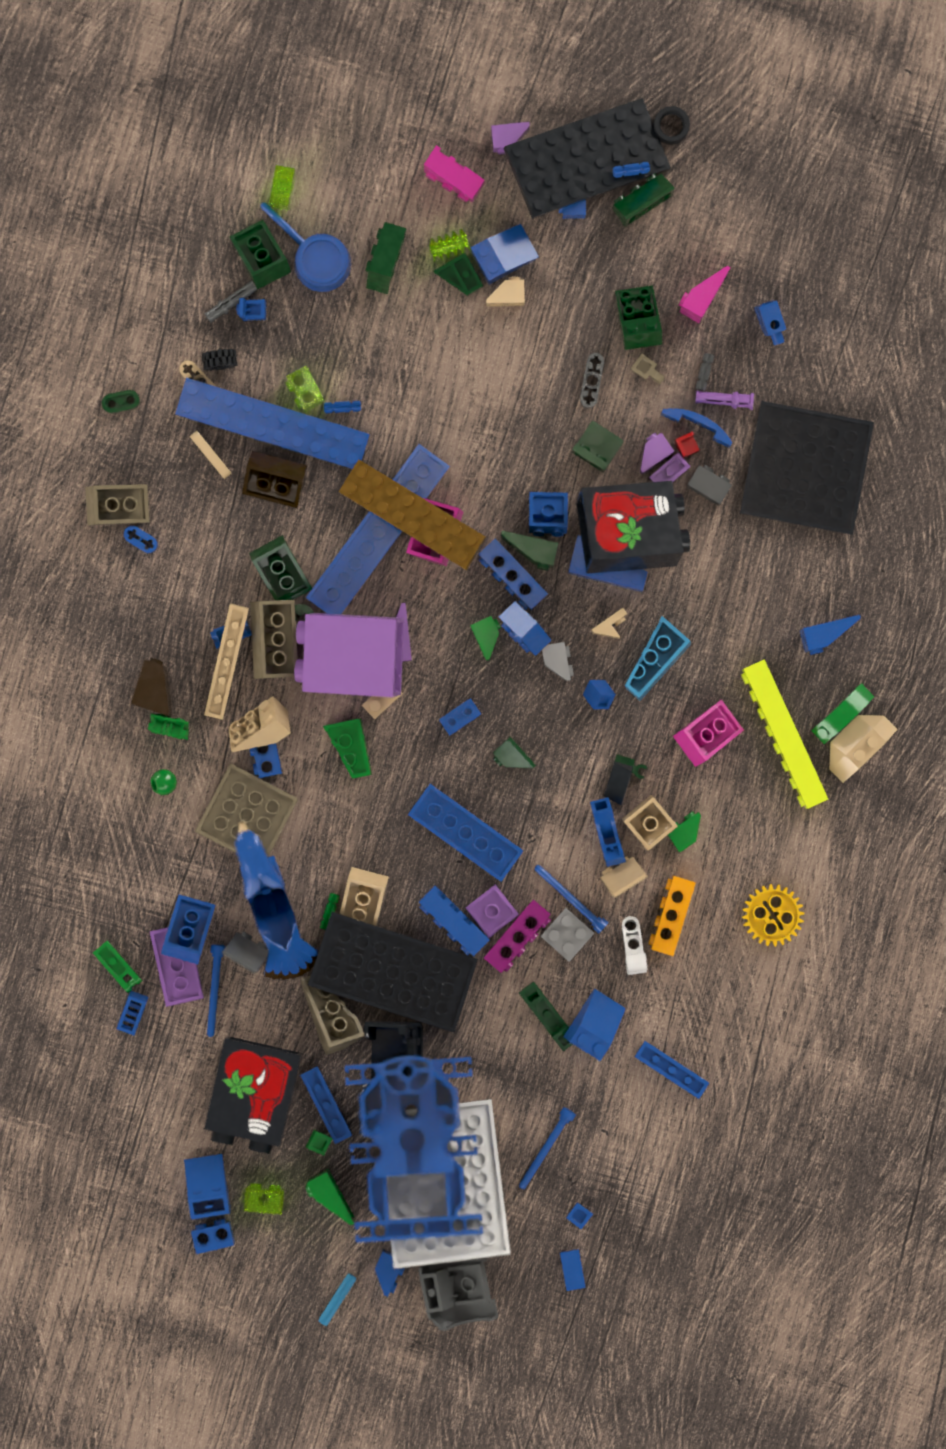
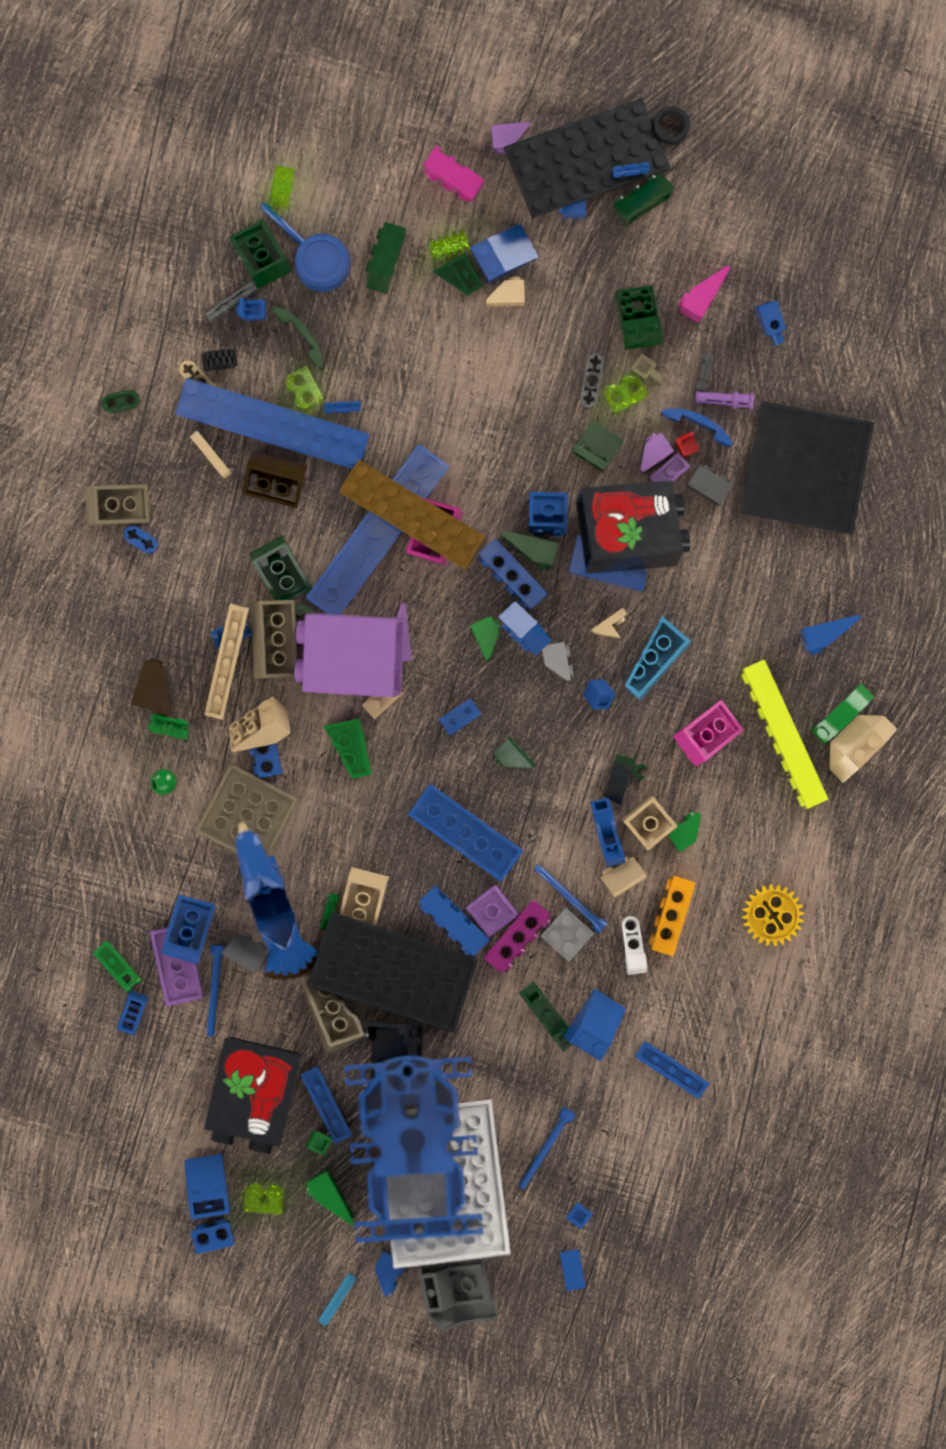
none -> dark green slope [272,306,324,371]
none -> clear neon green brick [603,374,648,415]

